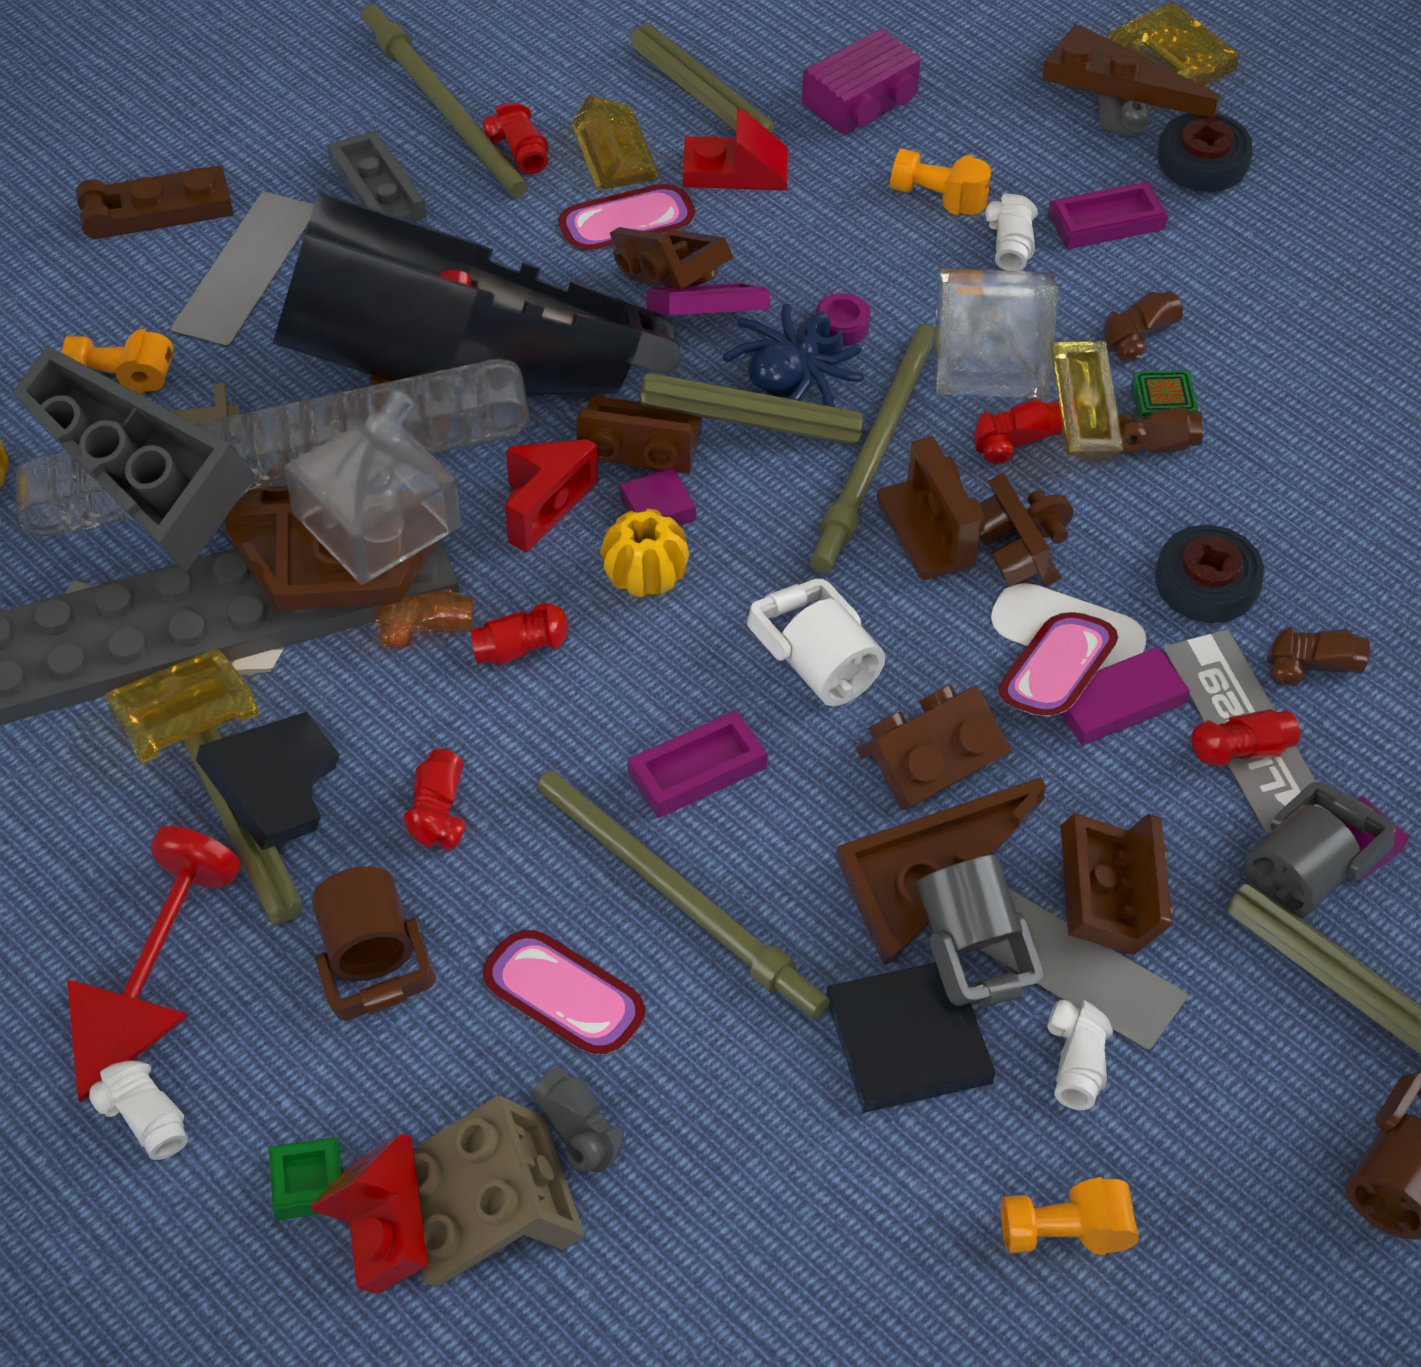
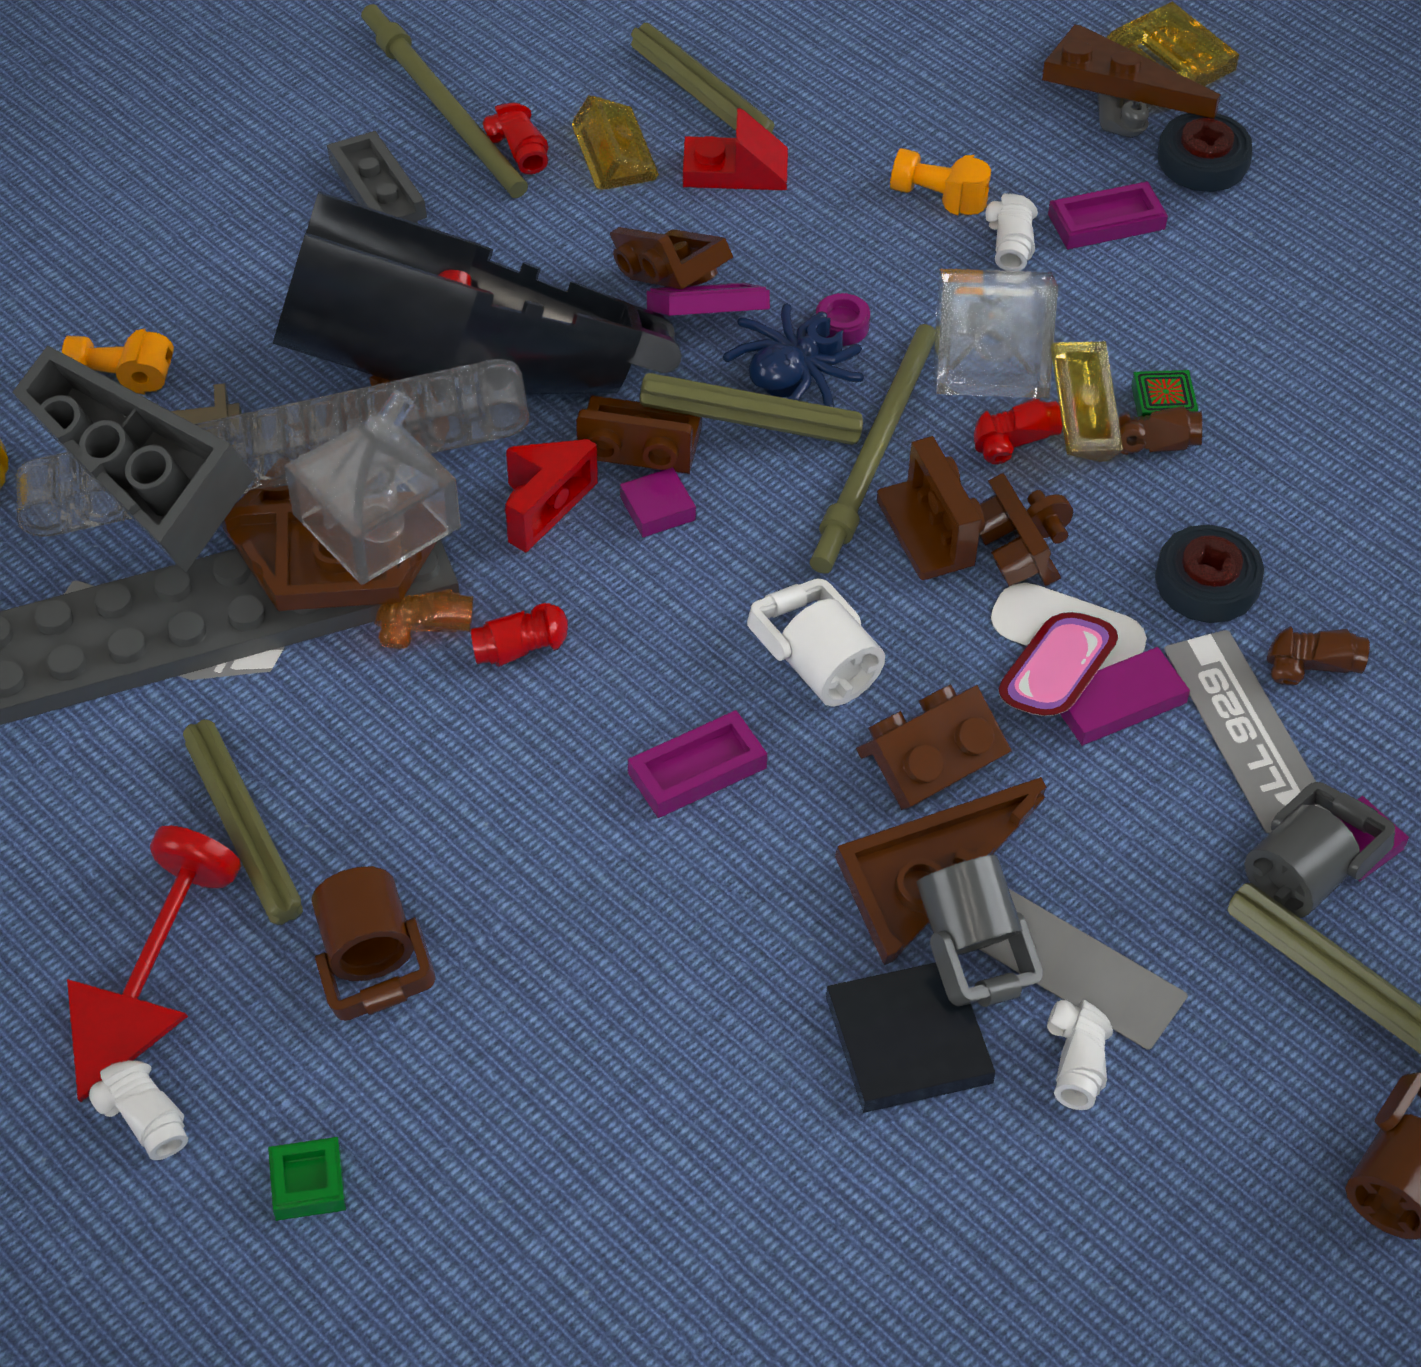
reddish brown plate [76,165,233,239] -> none
clear yellow plate [103,648,259,764] -> none
light grey sticker [170,192,314,346] -> none
black tile [196,712,340,850] -> none
red slope [310,1133,428,1294] -> none
red arm [403,749,466,850] -> none
dark tan bracket [413,1095,585,1287] -> none
sticker [483,930,645,1055] -> none
dark grey arm [531,1067,624,1173] -> none
olive bar [537,770,830,1020] -> none
sticker [558,184,695,250] -> none
yellow piece [600,508,690,598] -> none
magenta brick [802,28,921,136] -> none
light orange leg [1001,1177,1140,1256] -> none
reddish brown bracket [1060,813,1173,955] -> none
reddish brown arm [1103,291,1183,363] -> none
red arm [1191,709,1300,766] -> none

